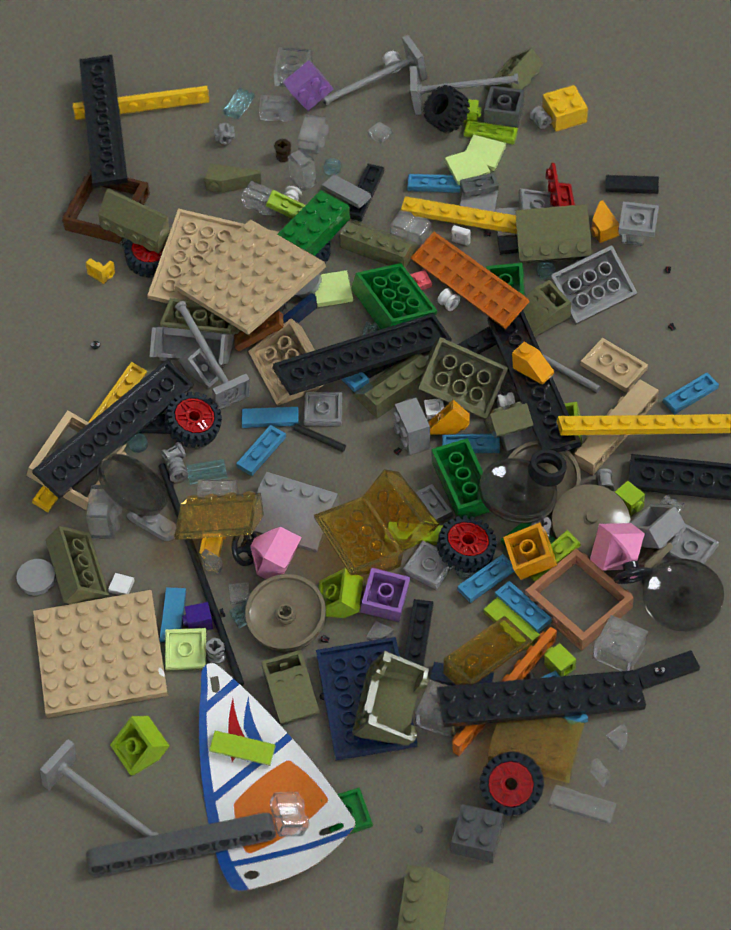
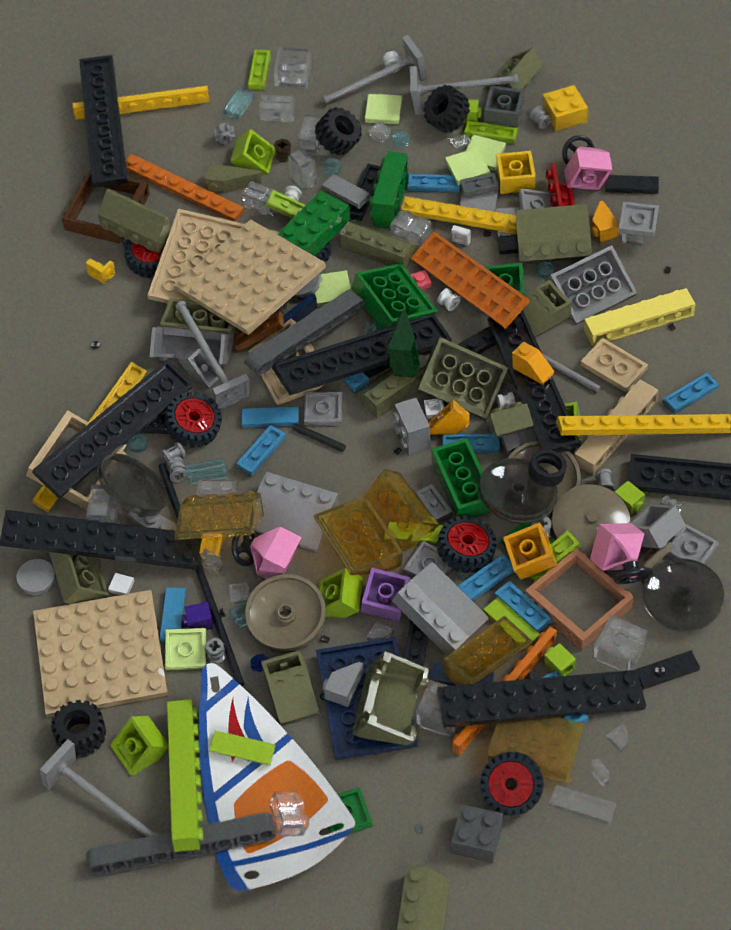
medium lavender brick [283,60,334,111] -> none
none -> black plate [0,510,202,570]
none -> black tyre [51,700,106,757]
none -> orange plate [126,154,245,222]
none -> lime brick [167,699,204,852]
none -> lime slope [230,129,275,175]
none -> dark grey beam [244,289,365,375]
none -> lime tile [248,49,271,90]
none -> clear blue plate [250,654,269,672]
none -> black tyre [315,107,362,155]
none -> light grey slope [322,662,364,707]
none -> yellowish green tile [365,94,402,124]
none -> green brick [369,151,408,229]
none -> dark green slope [387,310,420,378]
none -> clear light blue tile [392,131,410,147]
none -> light grey slope [392,562,489,658]
none -> clear tile [449,134,470,148]
none -> yellow brick [496,151,536,194]
none -> bright pink piece [562,135,613,190]
none -> light yellow brick [584,288,696,347]

